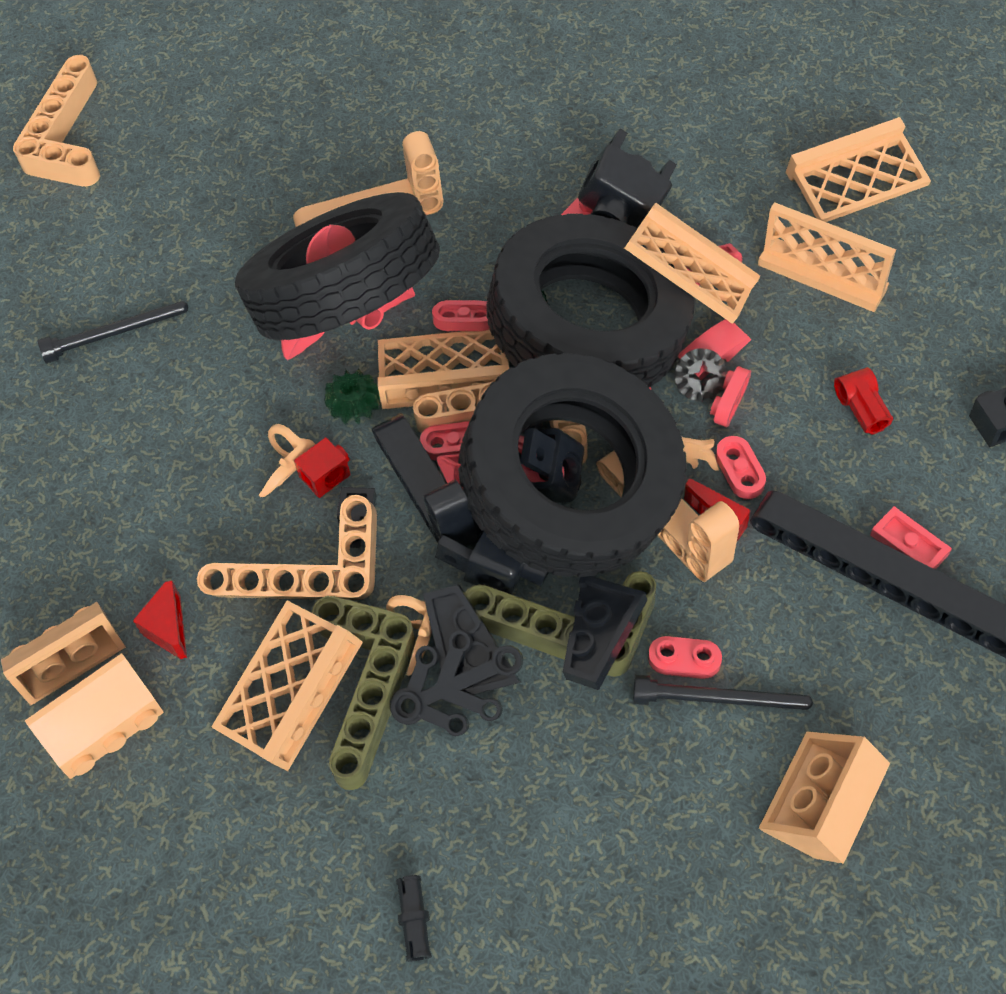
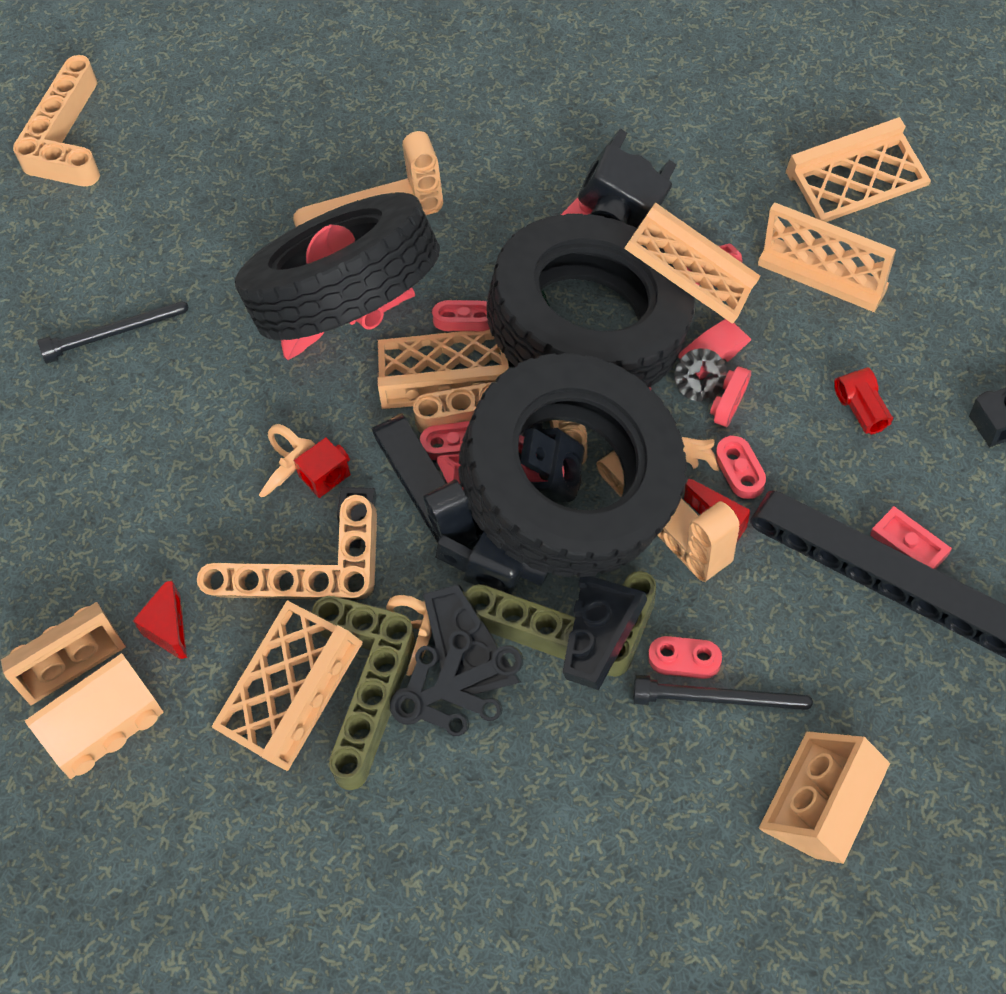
clear green gear [324,369,379,425] -> none
black pin [396,875,432,962] -> none

